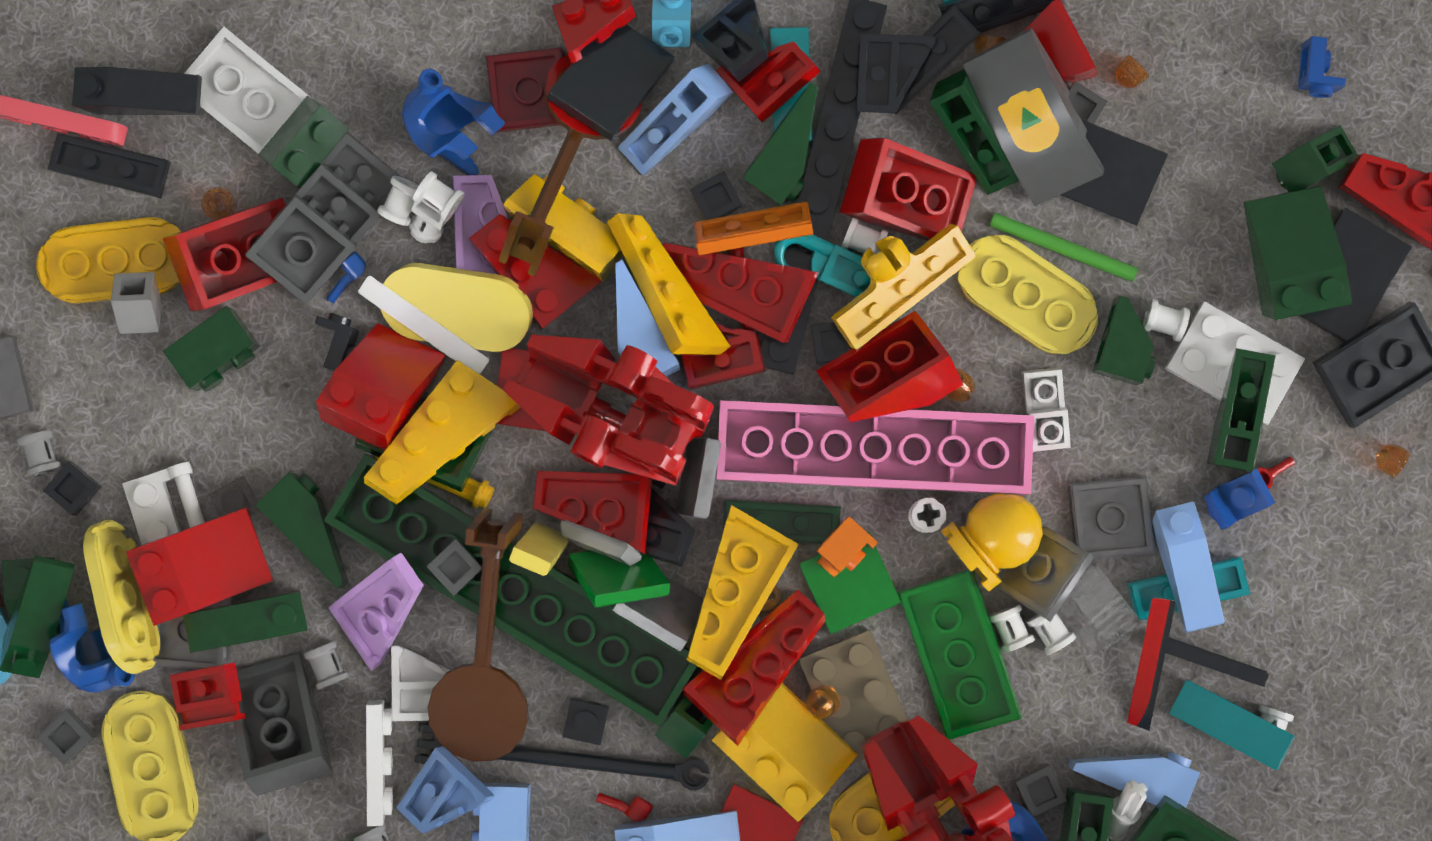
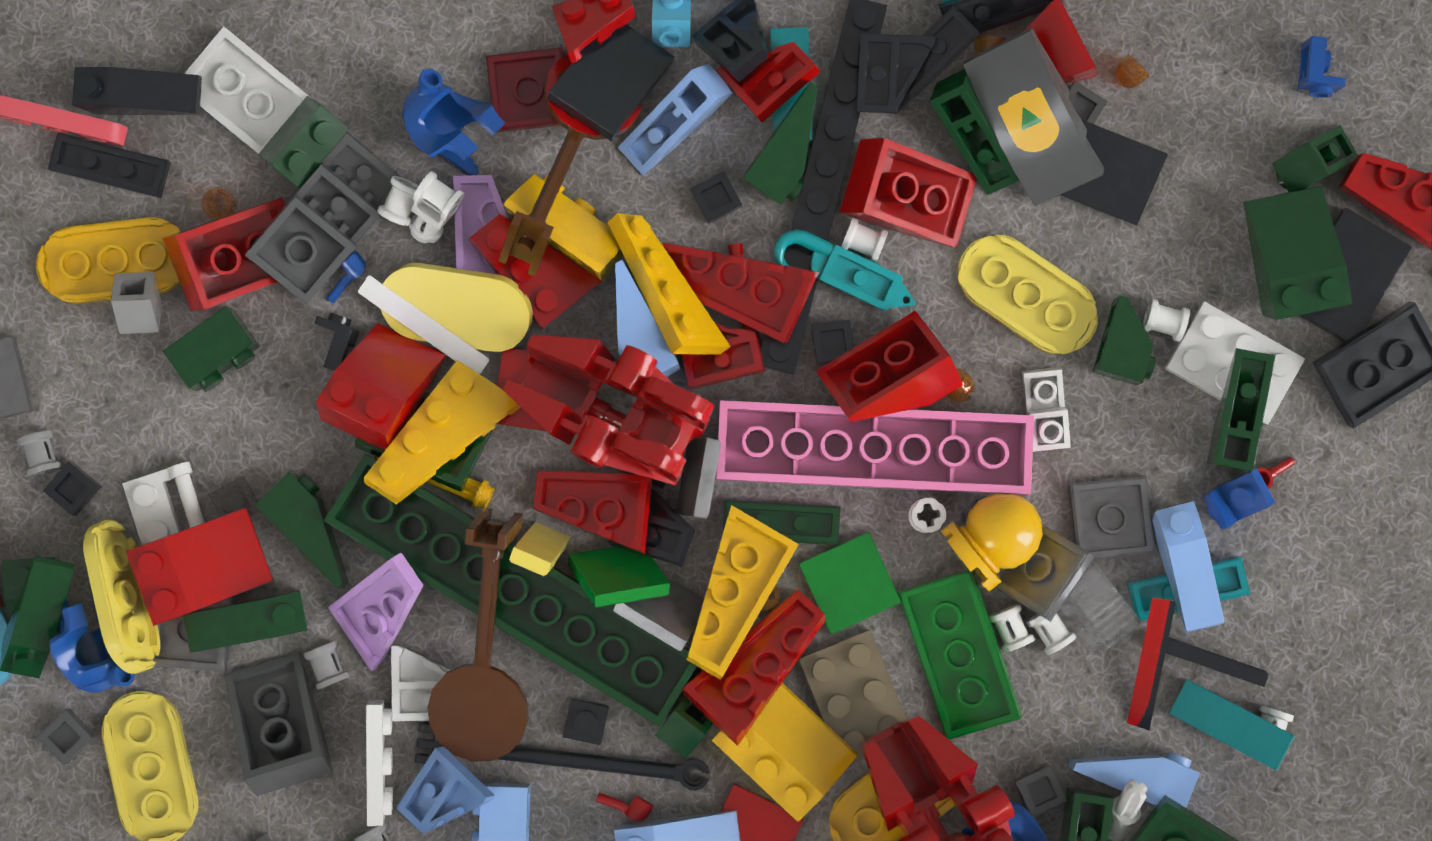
red plate [170,662,246,731] -> none
dark grey plate [426,539,482,596] -> none
light grey tile [560,520,642,566] -> none
orange tile [694,202,814,255] -> none
clear orange hinge [806,685,840,719] -> none
orange brick [816,516,878,578] -> none
yellow plate [831,224,976,350] -> none
bright green bar [989,212,1138,282] -> none
clear orange hinge [1376,444,1411,478] -> none

